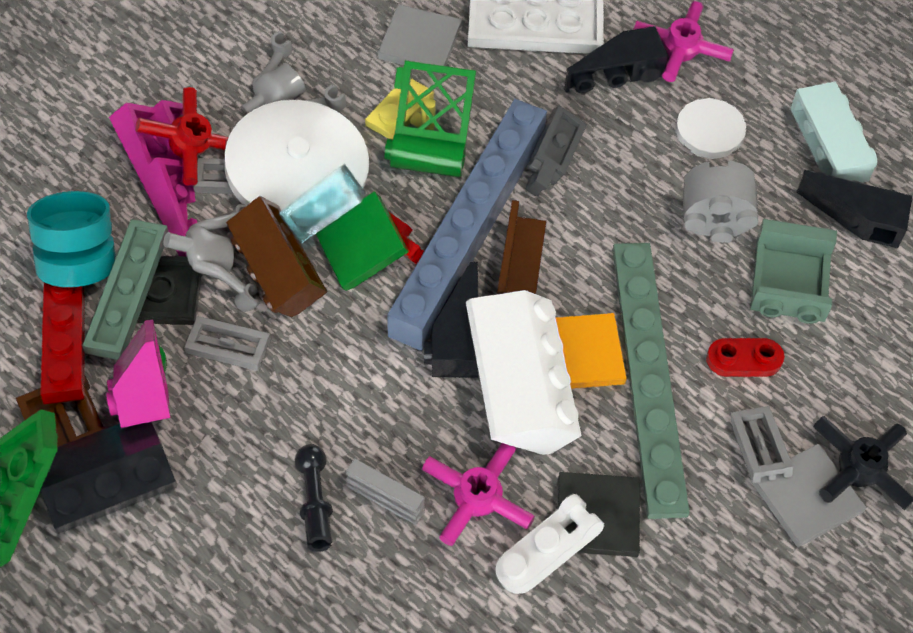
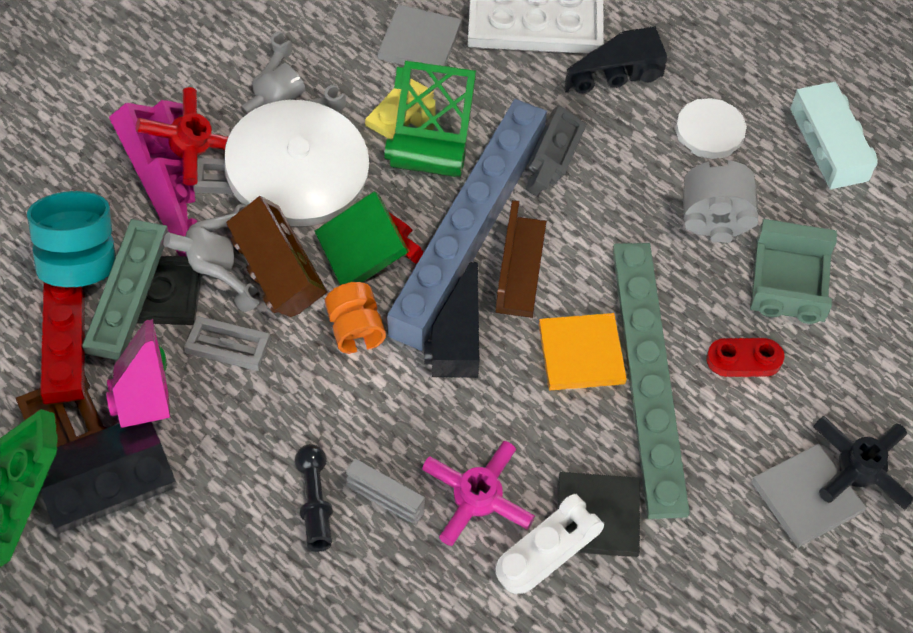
clear light blue slope [279,163,366,243] -> none
white slope [466,290,582,455] -> none
dark pink bar [633,1,734,82] -> none
light grey tile [731,406,793,483] -> none
black slope [797,170,913,248] -> none
none -> orange wheel [325,282,386,354]

